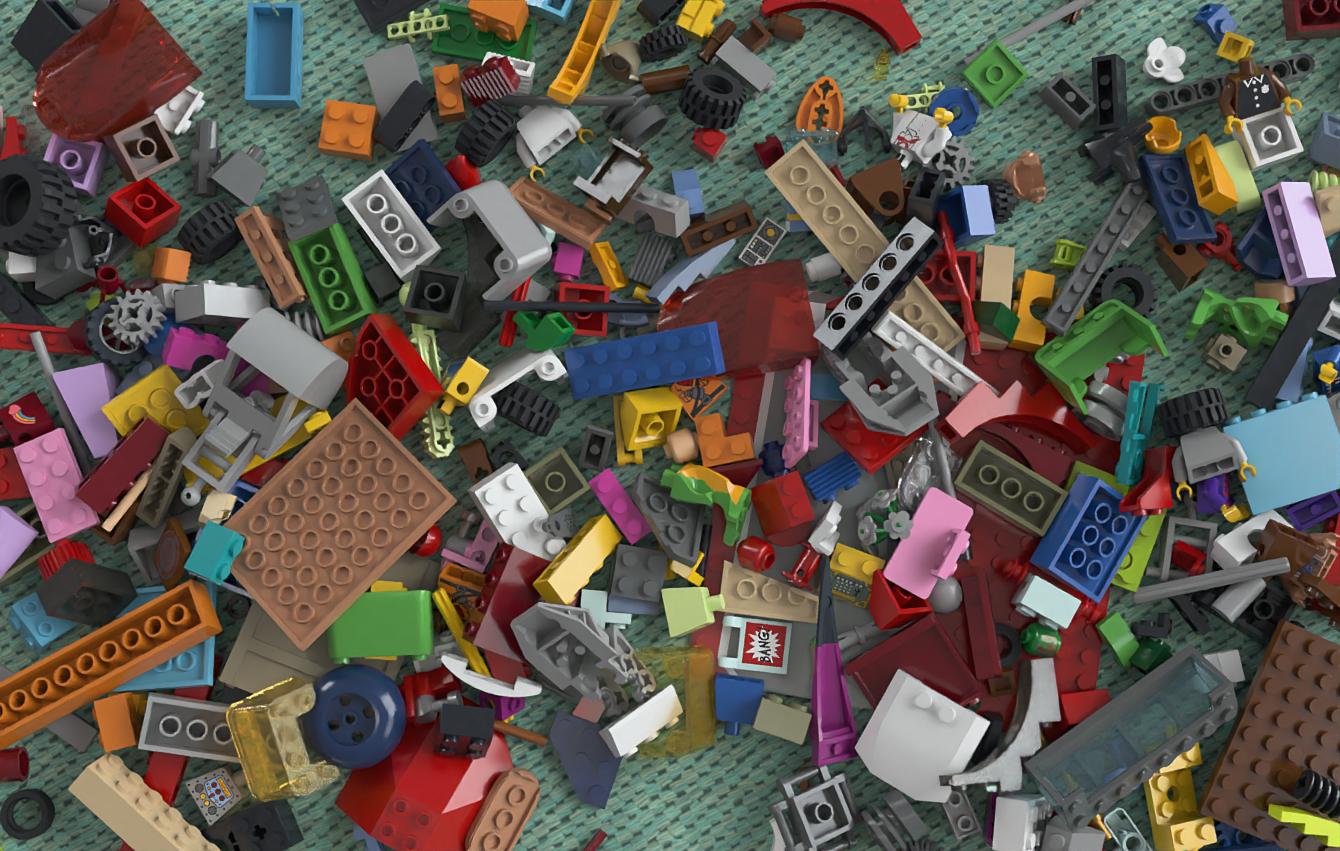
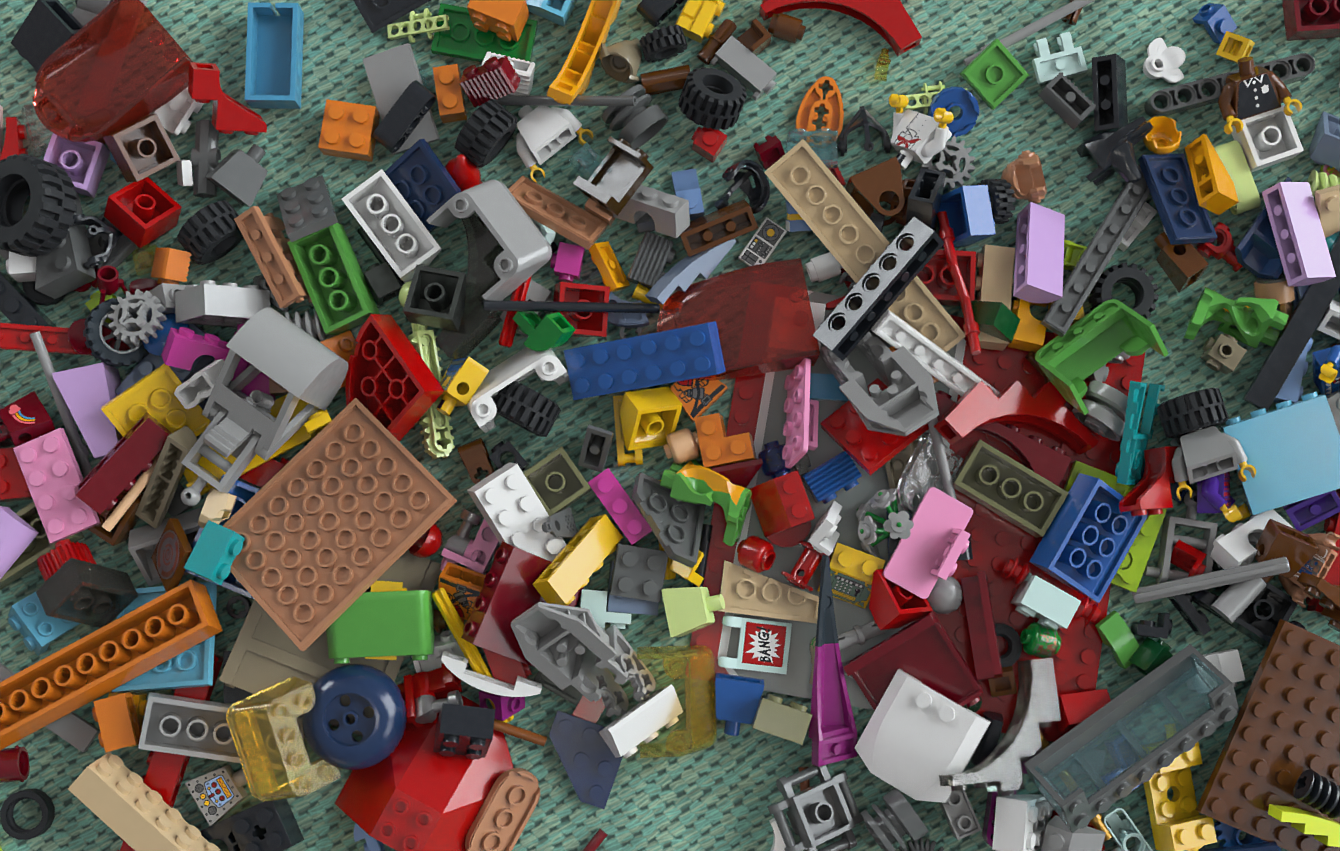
none -> white tile [176,159,193,186]
none -> red arch [188,62,267,135]
none -> black helmet [714,159,770,214]
none -> lavender brick [1013,202,1065,304]
none -> light aqua plate [1032,32,1088,85]

